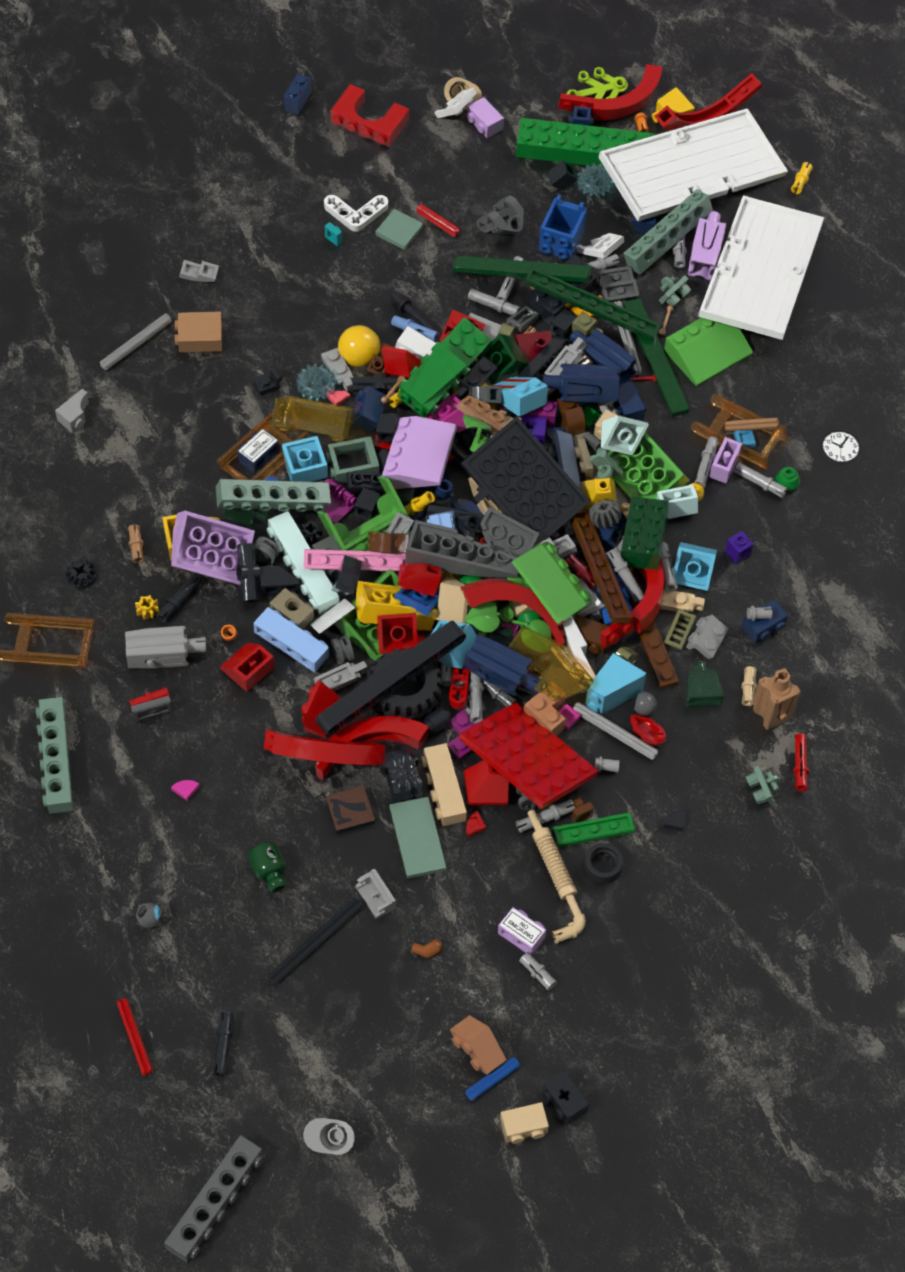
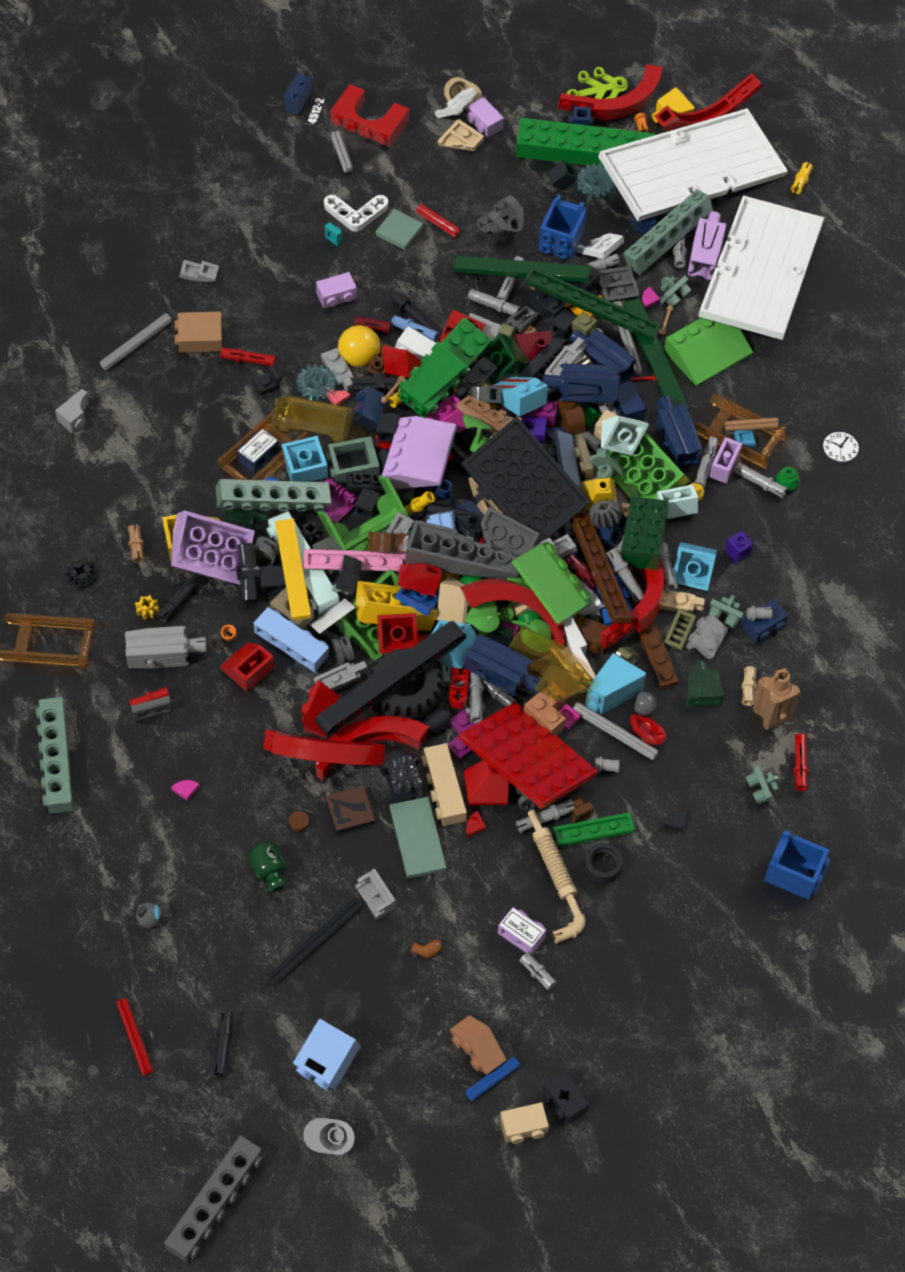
none -> red pin [220,347,276,366]
none -> yellow tile [275,518,311,621]
none -> reddish brown tile [289,811,309,832]
none -> light blue container [293,1019,361,1091]
none -> black sticker [306,96,326,126]
none -> lavender brick [316,272,357,308]
none -> light grey axle [332,131,353,173]
none -> dark red pin [354,316,391,333]
none -> tan wing [437,119,485,151]
none -> dark pink tile [642,287,660,309]
none -> dark blue piece [656,396,702,468]
none -> sand green hips [709,595,744,629]
none -> blue container [764,831,830,900]

